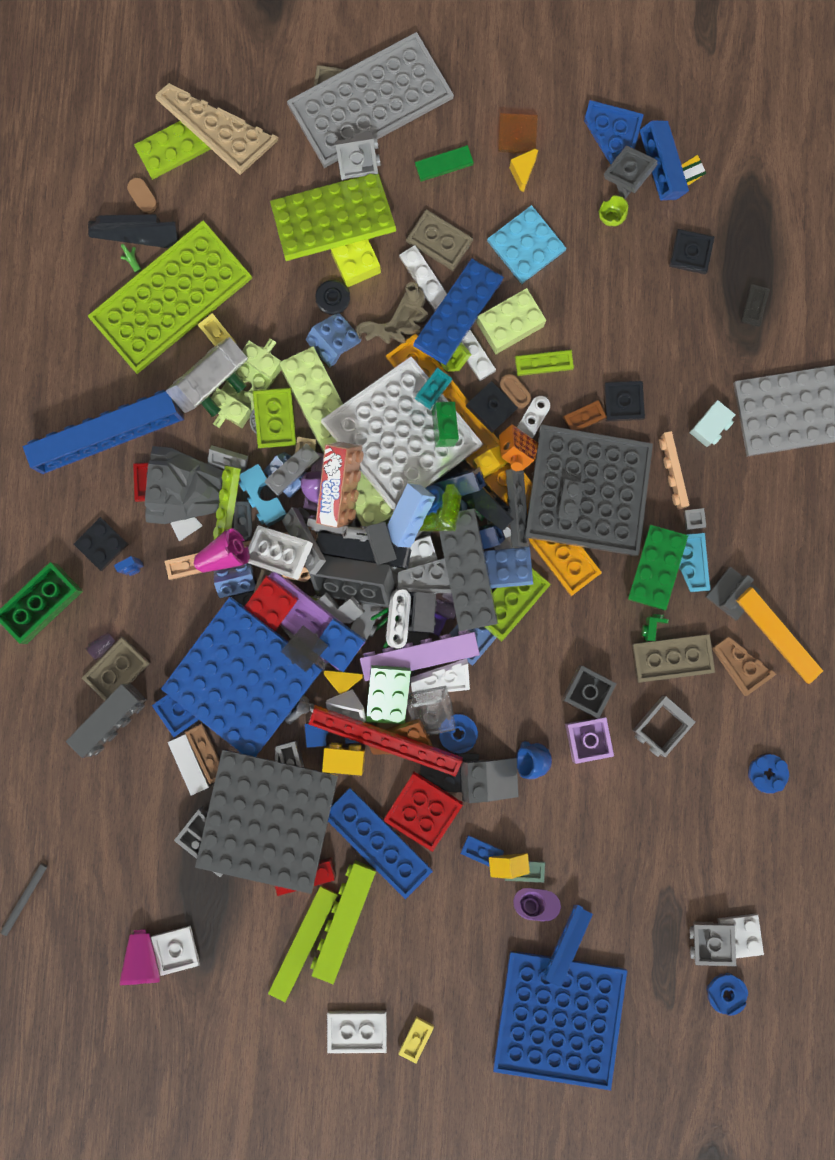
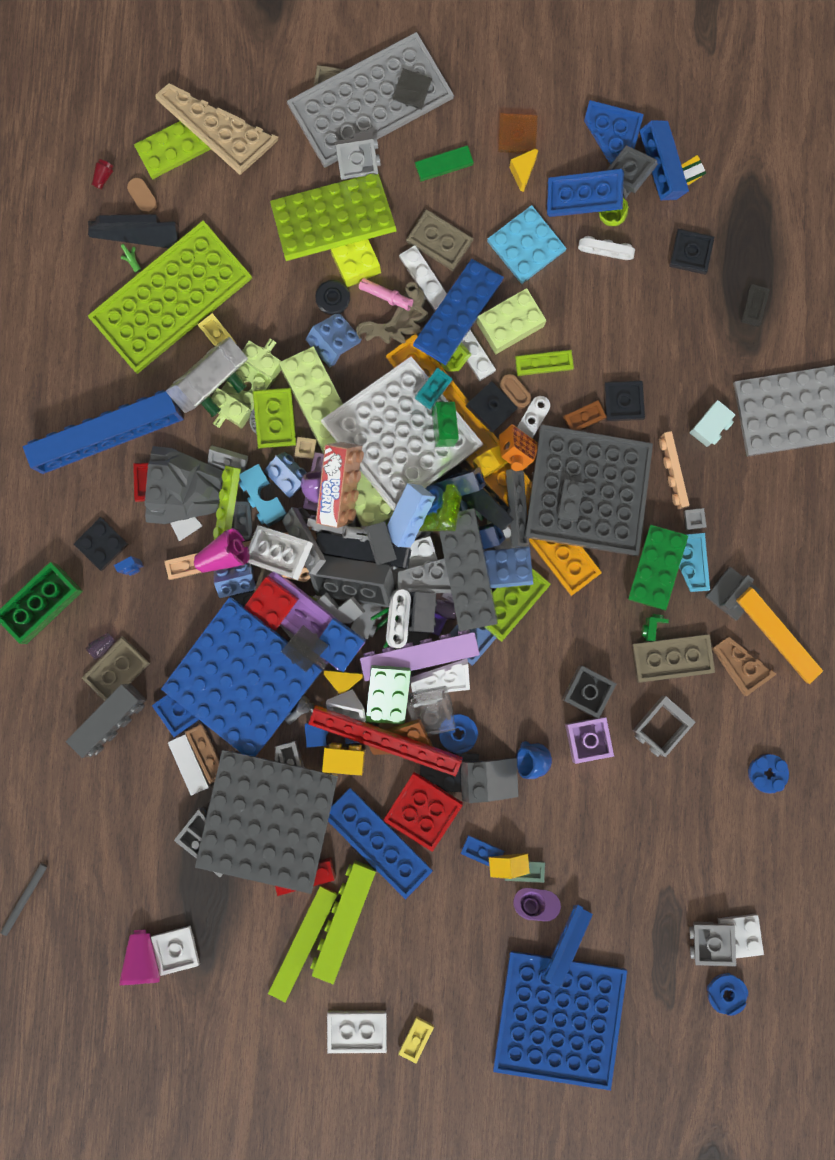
light grey plate [265,444,320,496] -> none
none -> dark red cone [91,159,114,190]
none -> bright pink pin [359,278,413,311]
none -> clear smoke piece [393,68,432,110]
none -> blue plate [547,169,624,217]
none -> white plate [578,236,635,260]

